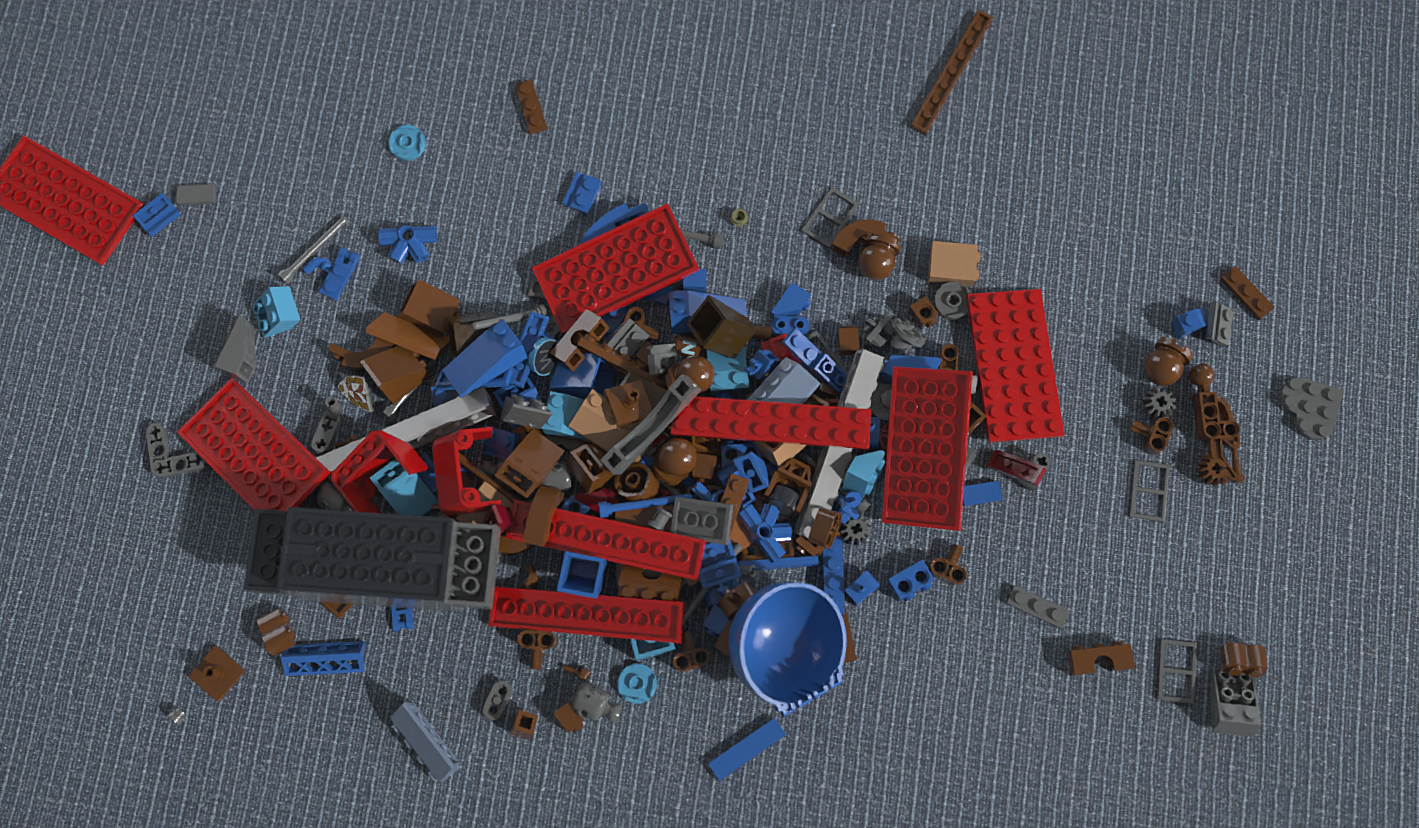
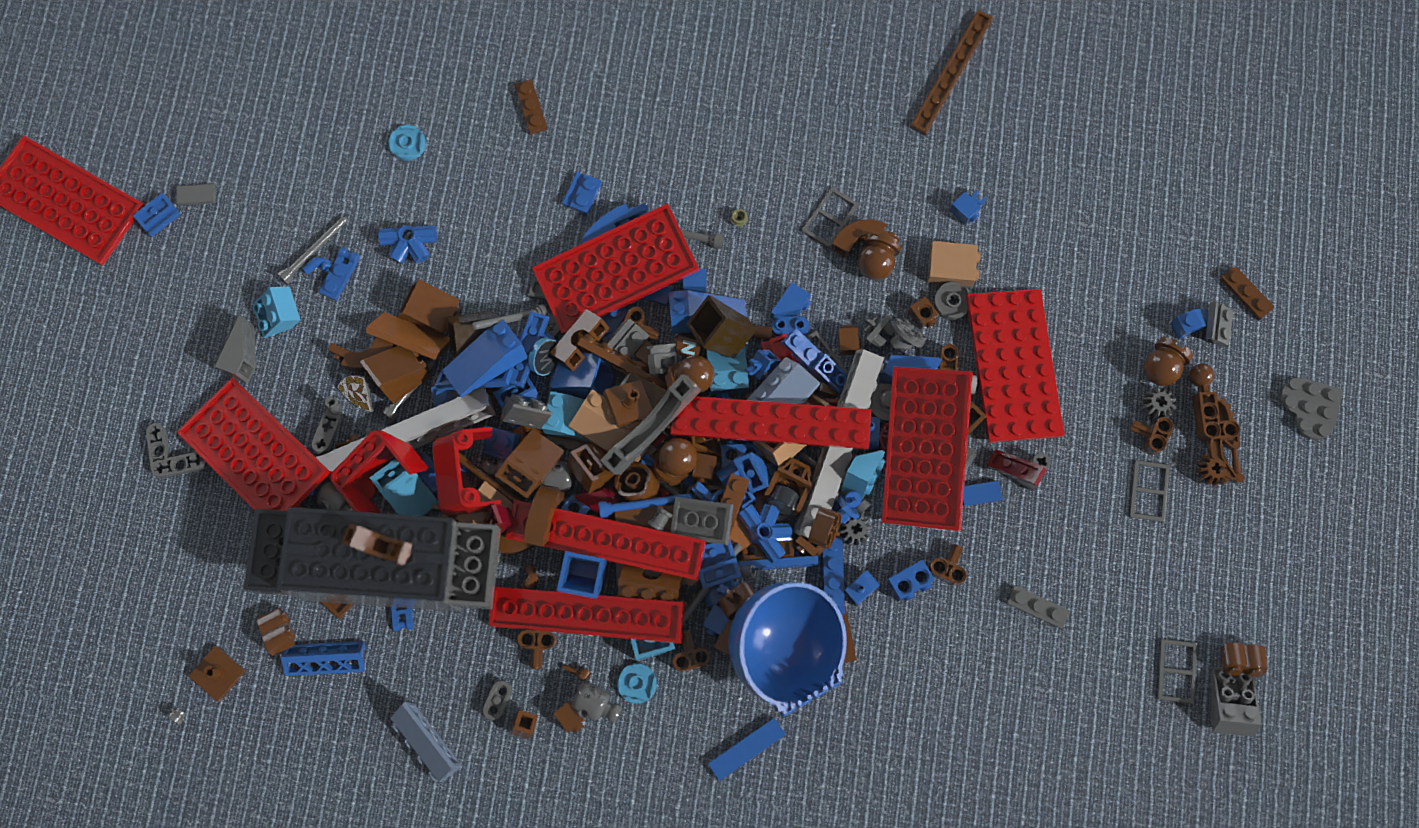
reddish brown arch [1067,641,1135,676] -> none
none -> reddish brown arch [341,524,412,565]
none -> blue brick [949,190,987,226]

